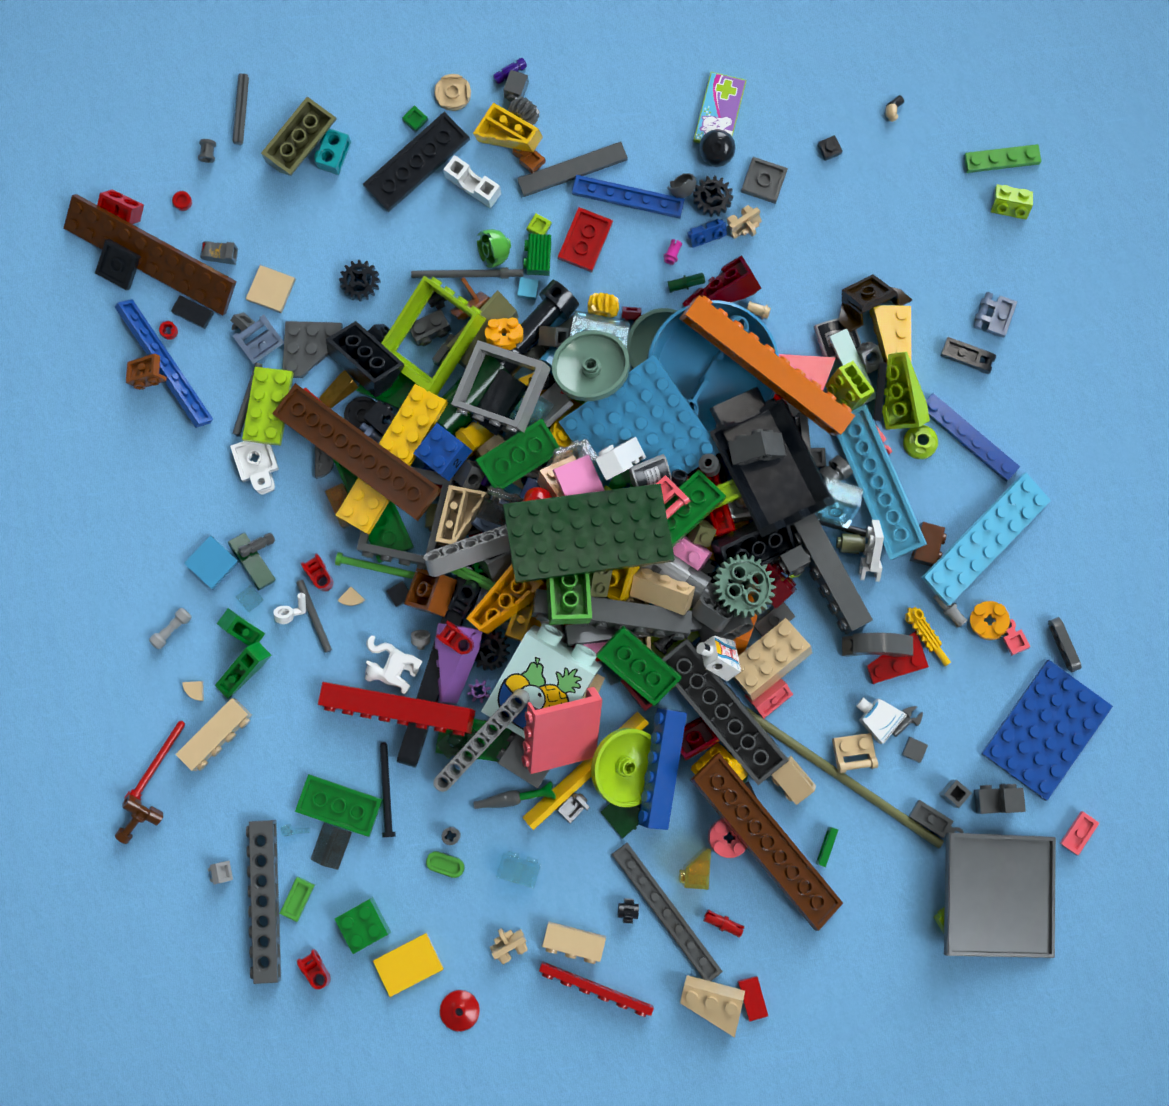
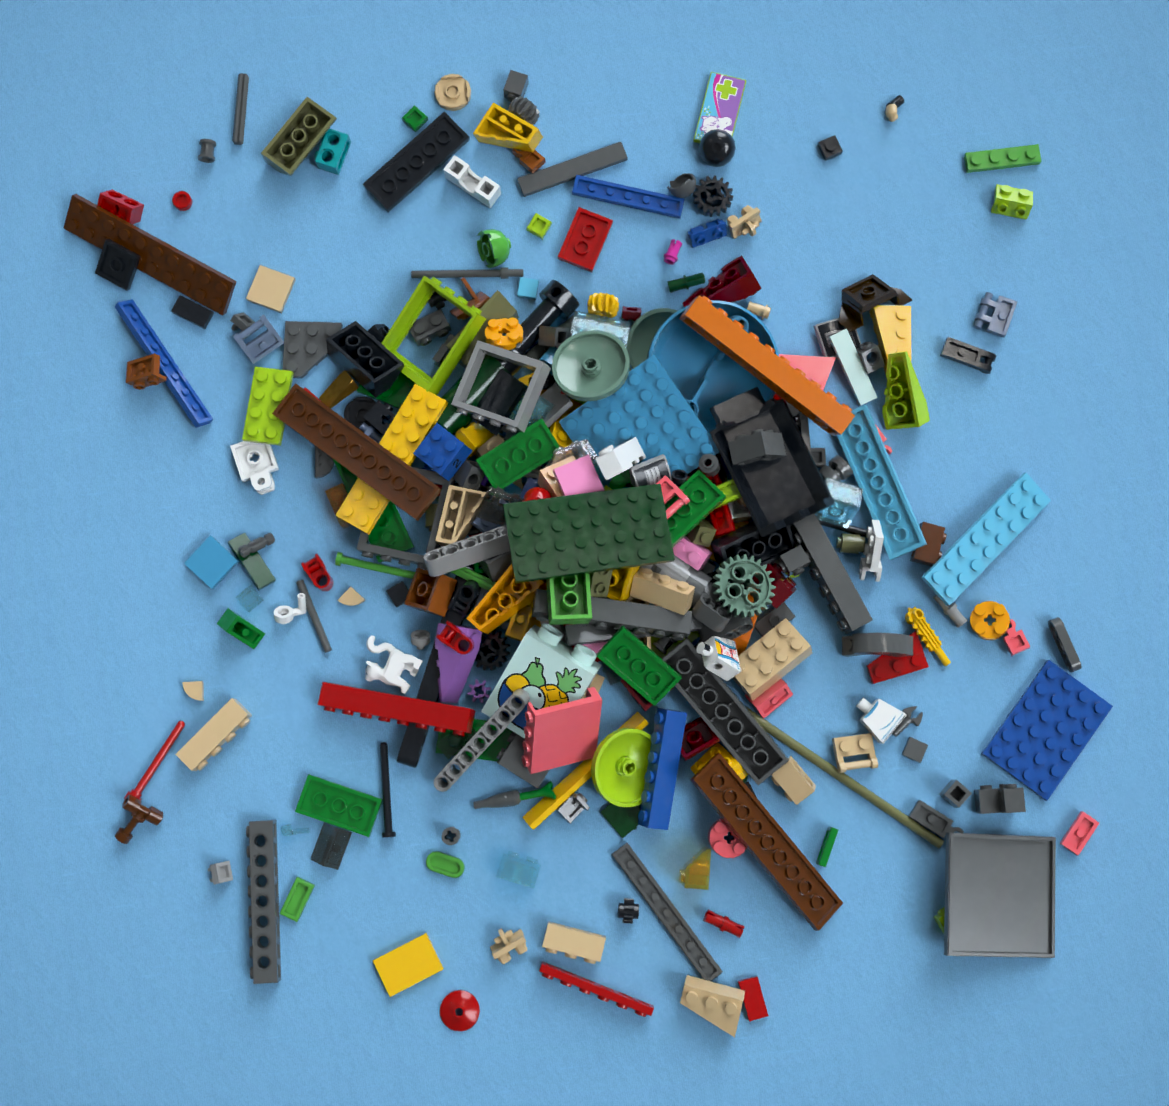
light grey piece [149,608,191,649] -> none
red bush [159,321,178,340] -> none
dark grey leg [200,241,238,265] -> none
green slope [215,642,272,699] -> none
dark grey bar [232,363,263,436] -> none
red piece [297,949,331,989] -> none
green brick [334,897,391,954] -> none
black gear [339,260,381,301] -> none
dark purple axle [493,58,527,84] -> none
green brick [523,233,551,276] -> none
dark grey tile [741,157,788,204] -> none
lime brick [825,361,875,411] -> none
black tile [873,362,887,421] -> none
lime piece [903,425,938,459] -> none
blue plate [926,393,1020,482] -> none

